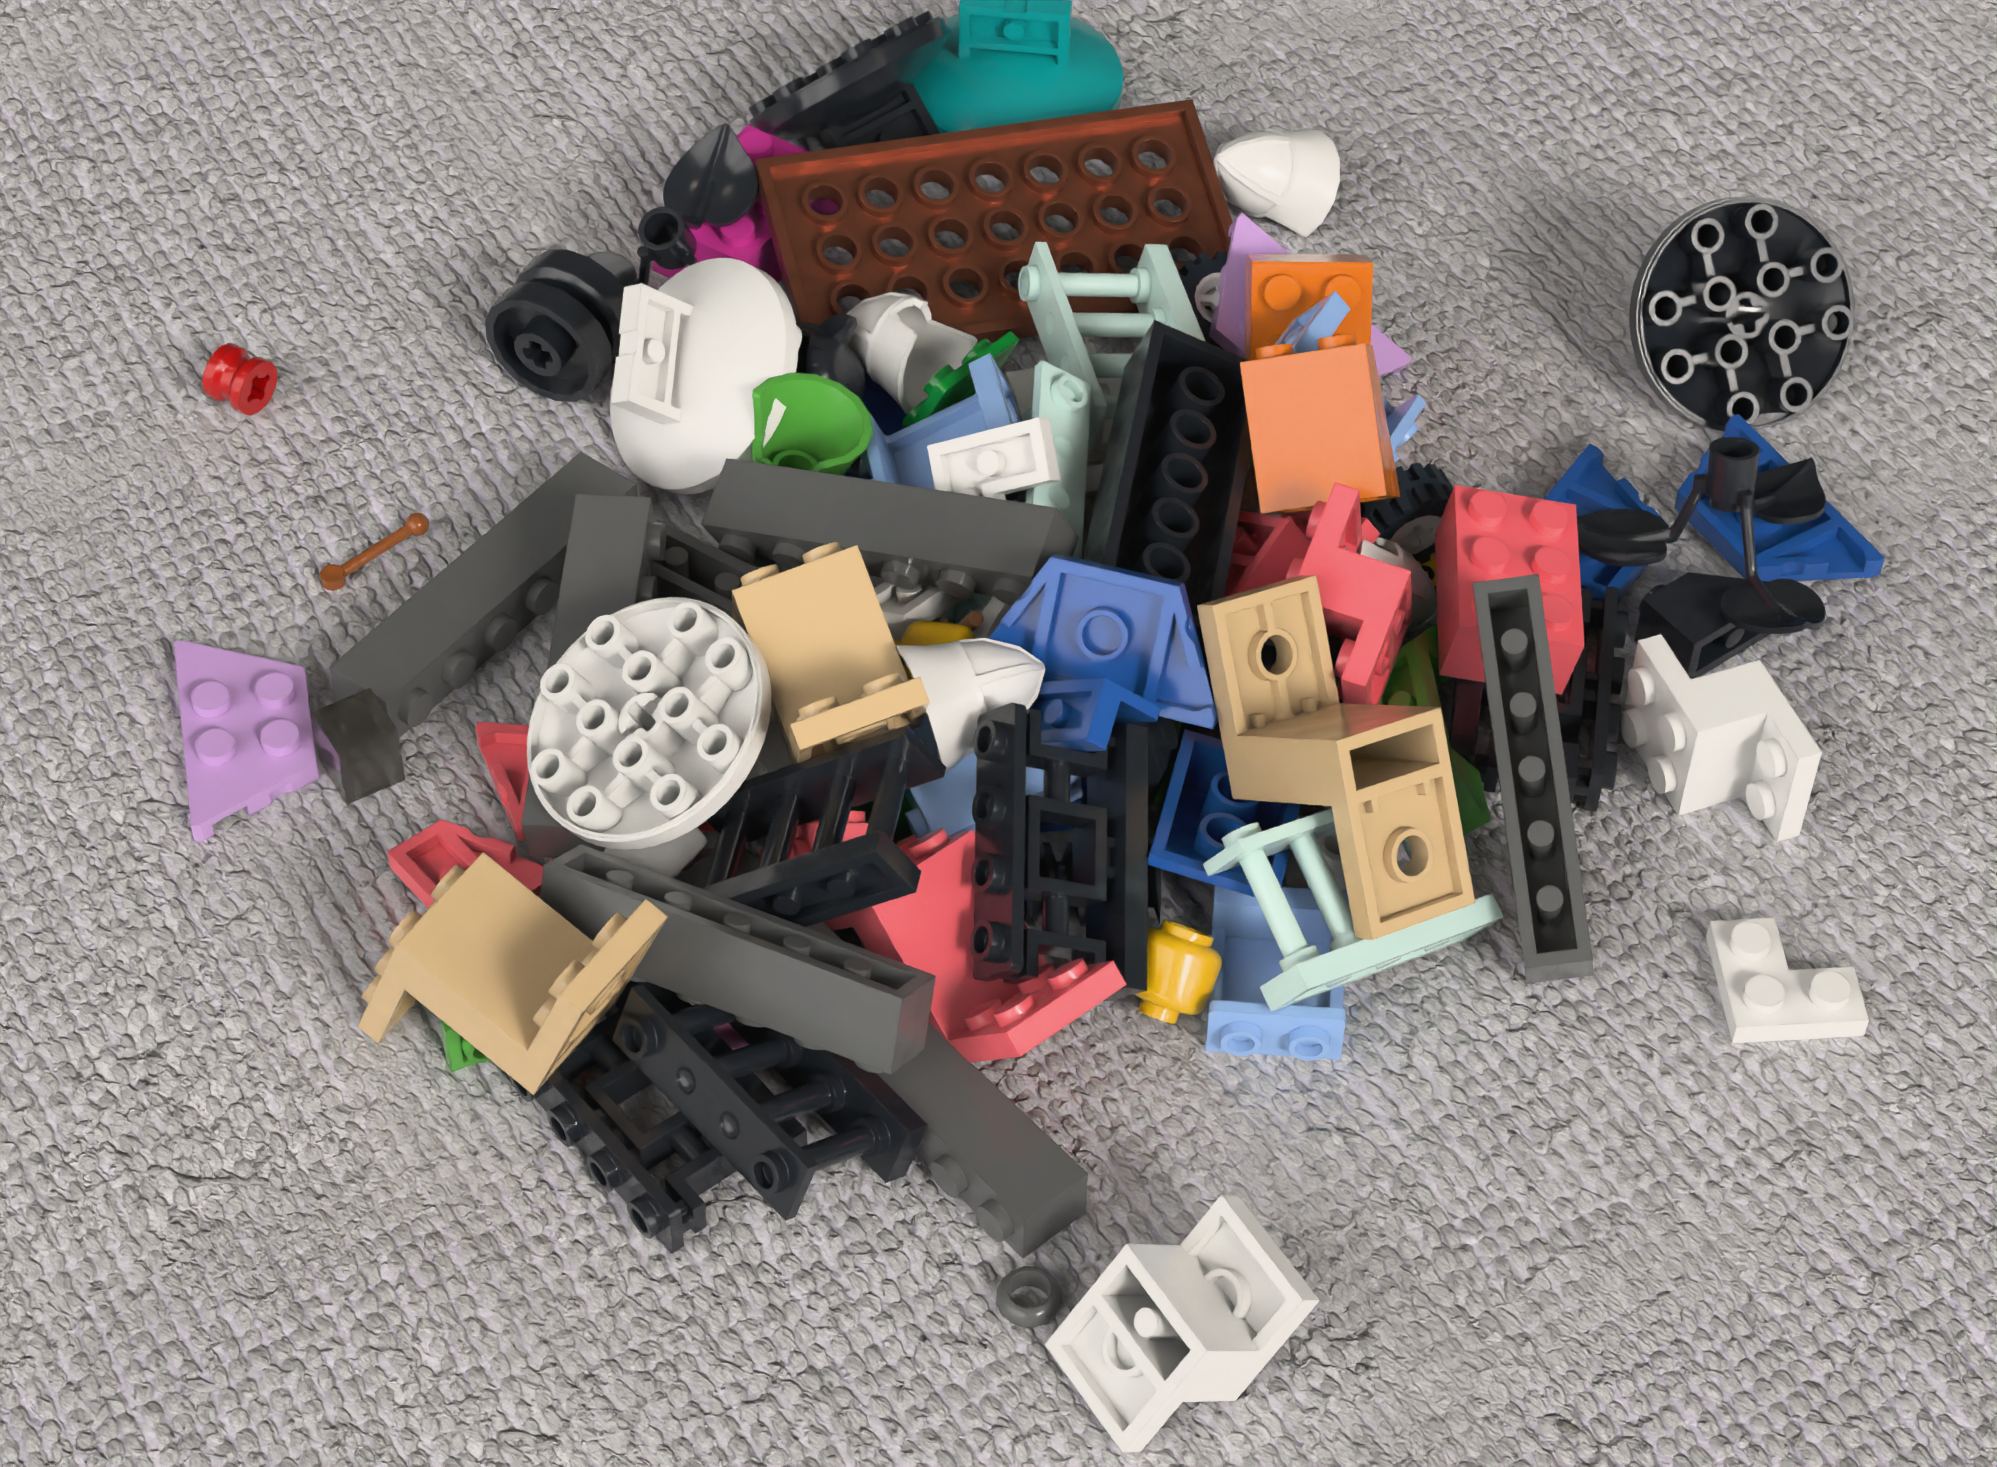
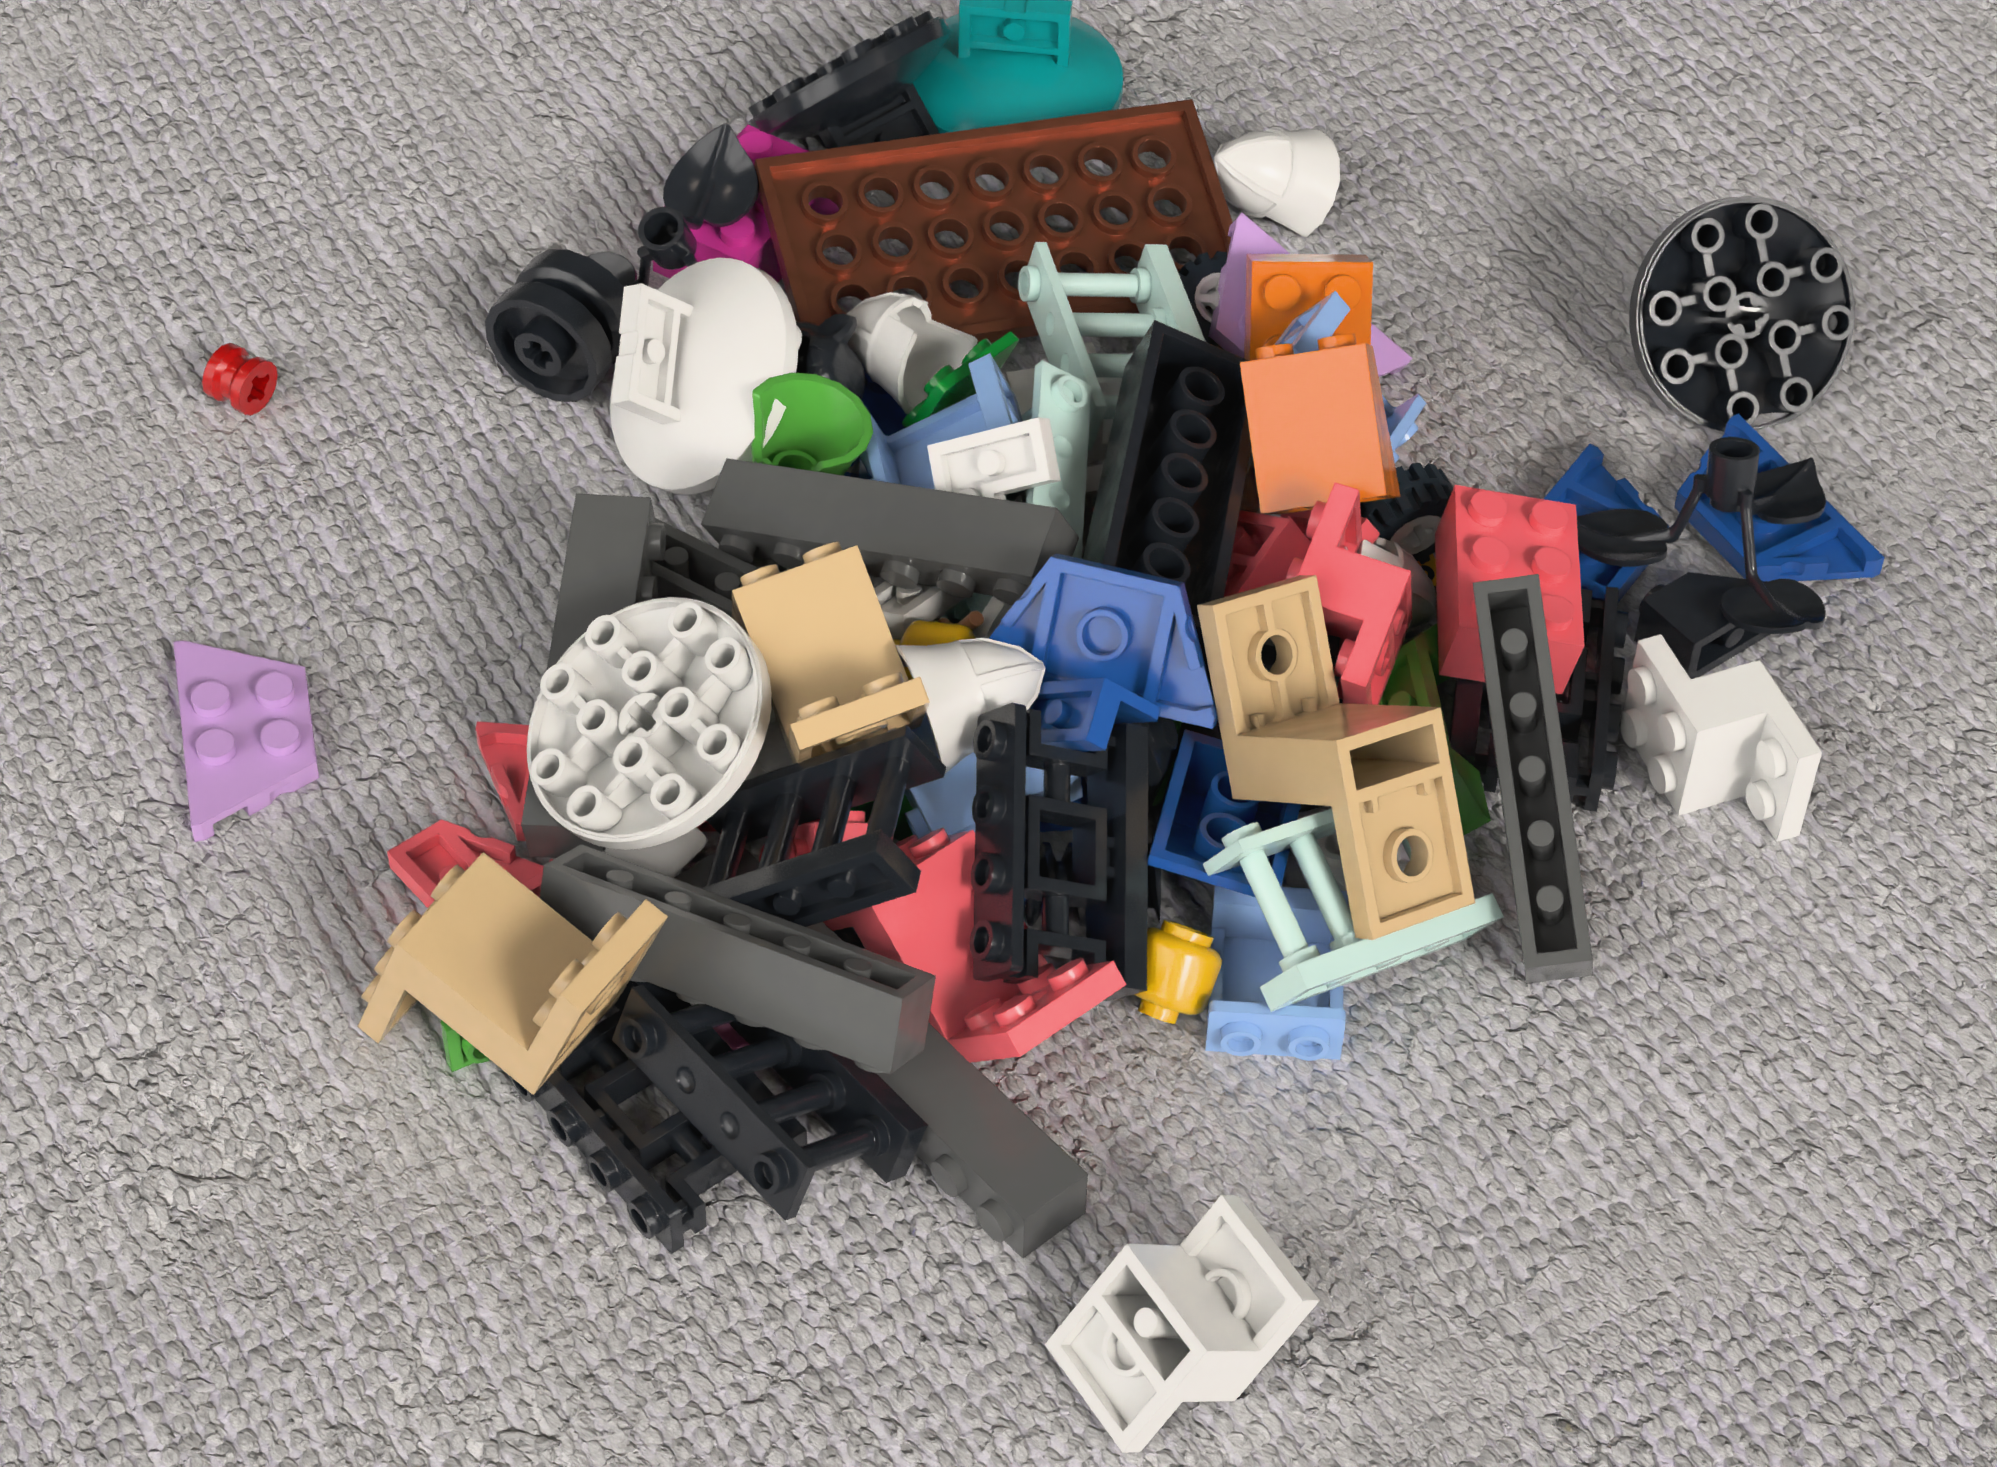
clear smoke brick [311,688,405,804] -> none
dark orange hinge [320,513,429,591] -> none
dark grey brick [330,452,638,744] -> none
dark grey piece [996,1266,1062,1328] -> none
white plate [1706,917,1869,1043] -> none

